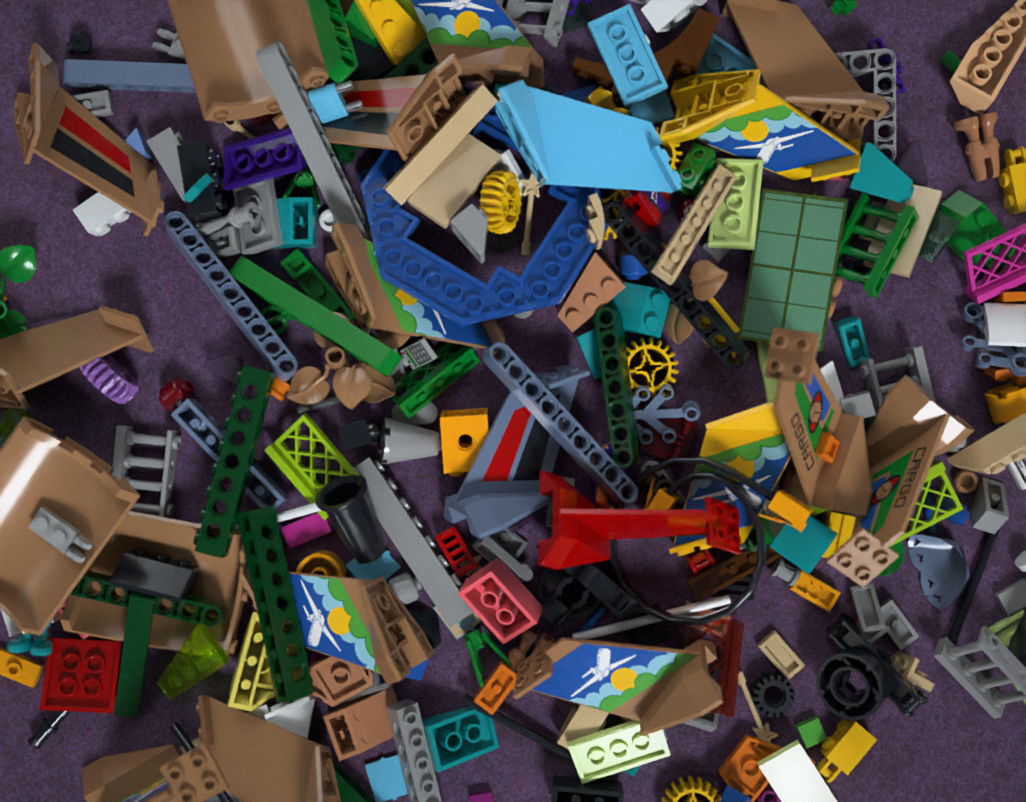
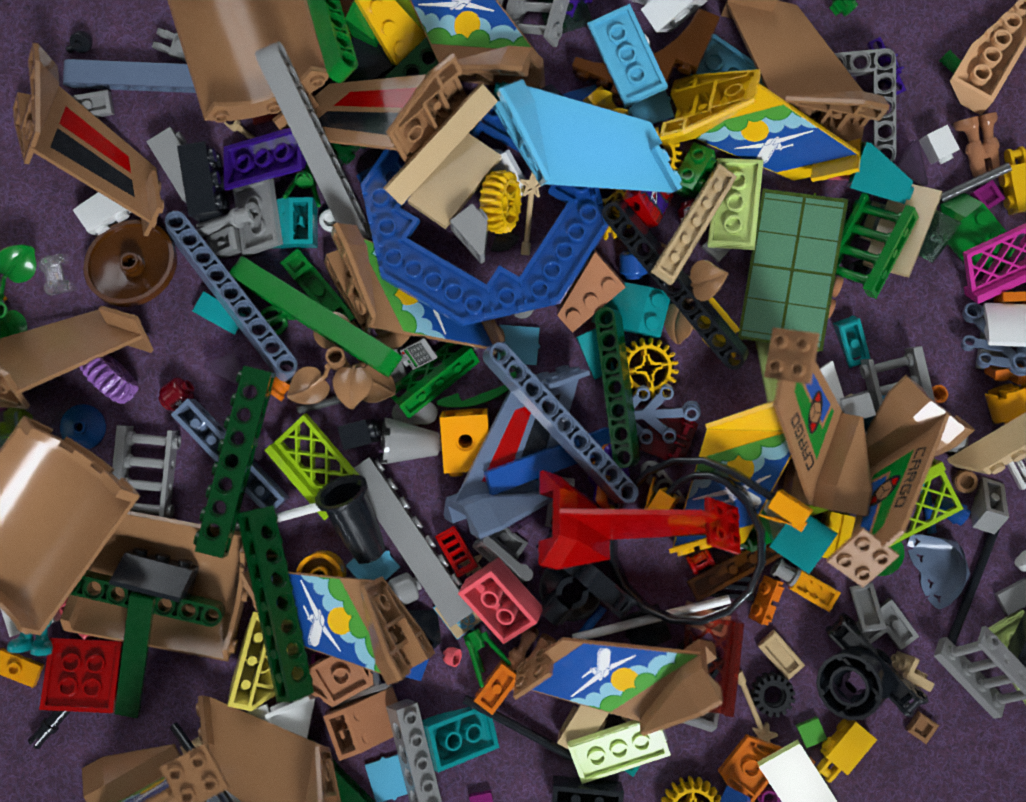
light grey hinge [29,507,93,563] -> none
medium blue slope [126,128,153,160] -> none
clear neon green wing [156,623,231,700] -> none
teal tile [183,173,212,203] -> none
dark pink tile [281,513,333,549] -> none
medium azure piece [308,80,363,124] -> none
tan slope [585,193,605,250] -> none
orange tile [814,432,840,463] -> none
none -> clear piece [39,253,78,295]
none -> blue dish [60,404,106,449]
none -> reddish brown dish [83,220,177,307]
none -> teal slope [192,291,246,335]
none -> green slope [437,371,516,408]
none -> coral hinge [442,647,462,667]
none -> blue tile [484,427,611,495]
none -> medium azure piece [497,325,540,365]
none -> orange hinge [748,575,784,626]
none -> medium nougat tile [905,711,939,744]
none -> white brick [919,125,960,165]
none -> orange hinge [932,385,948,404]
none -> dark grey bar [941,162,1012,202]
none -> magenta tile [970,180,1005,209]

